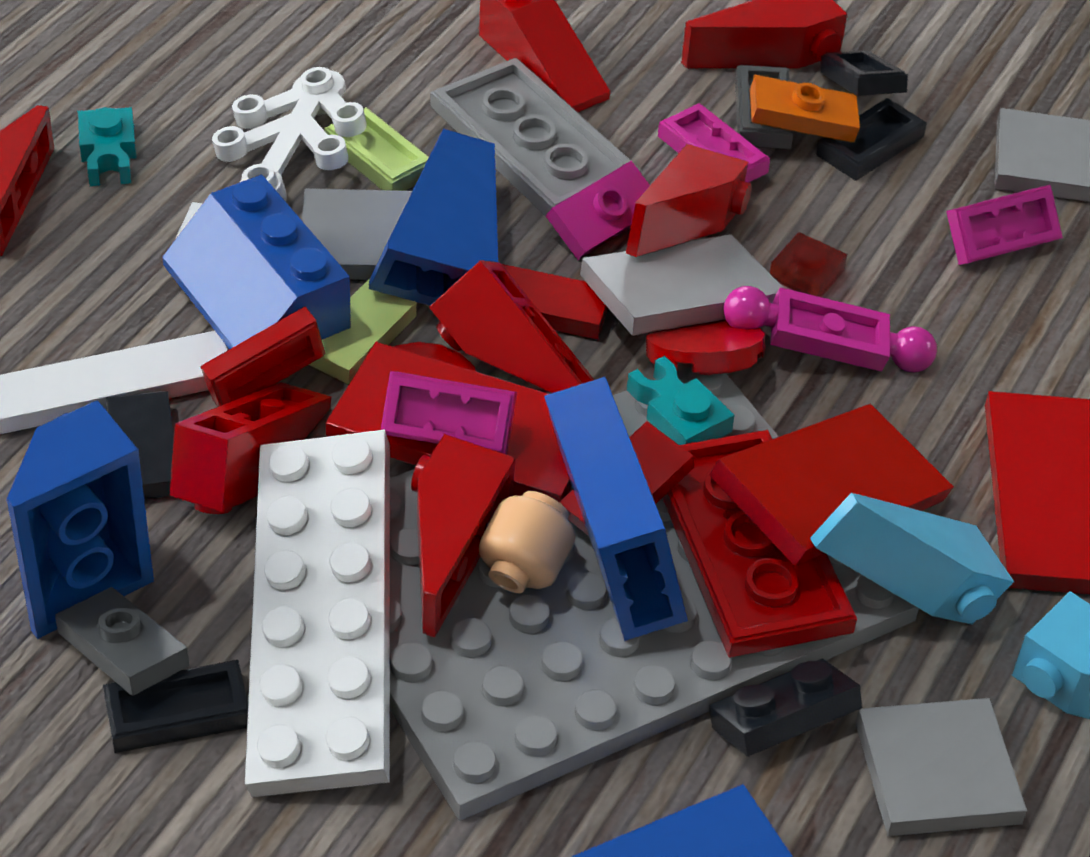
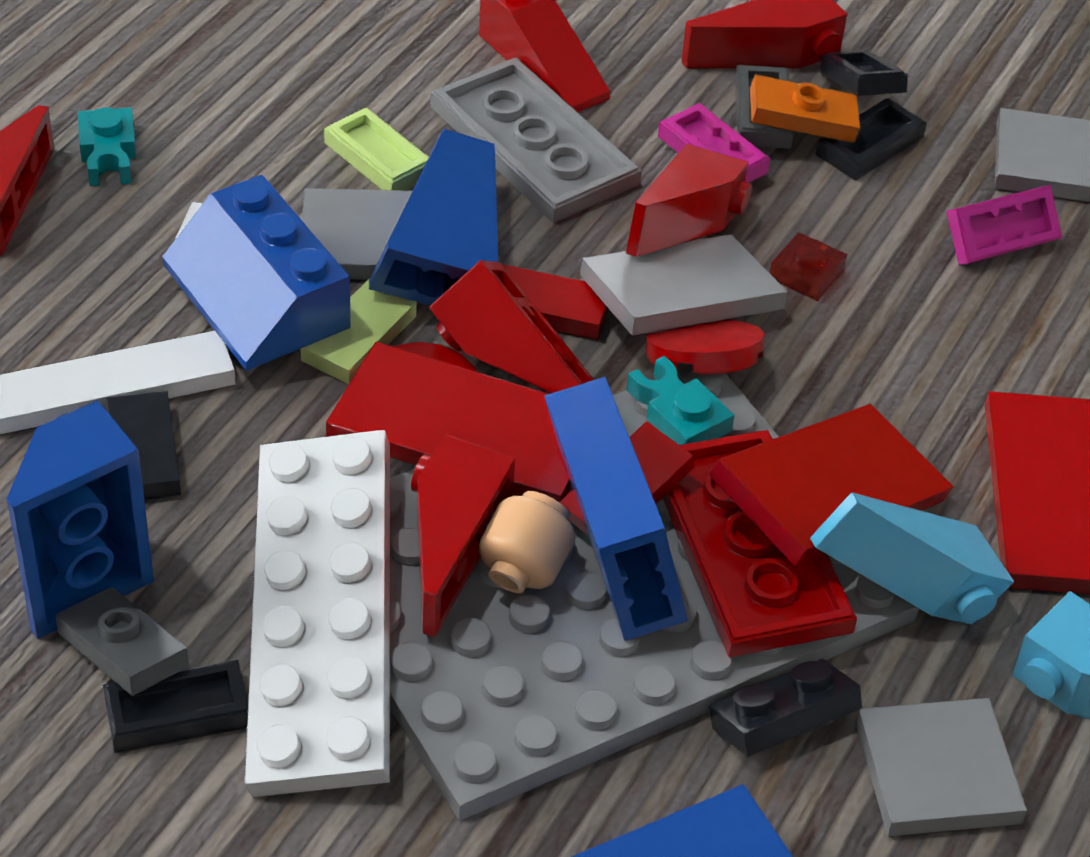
red slope [170,382,332,514] -> none
red tile [200,306,326,407] -> none
white plant [212,67,367,201] -> none
dark pink plate [381,371,517,454] -> none
dark pink plate [545,160,650,260] -> none
dark pink plate [723,286,937,373] -> none

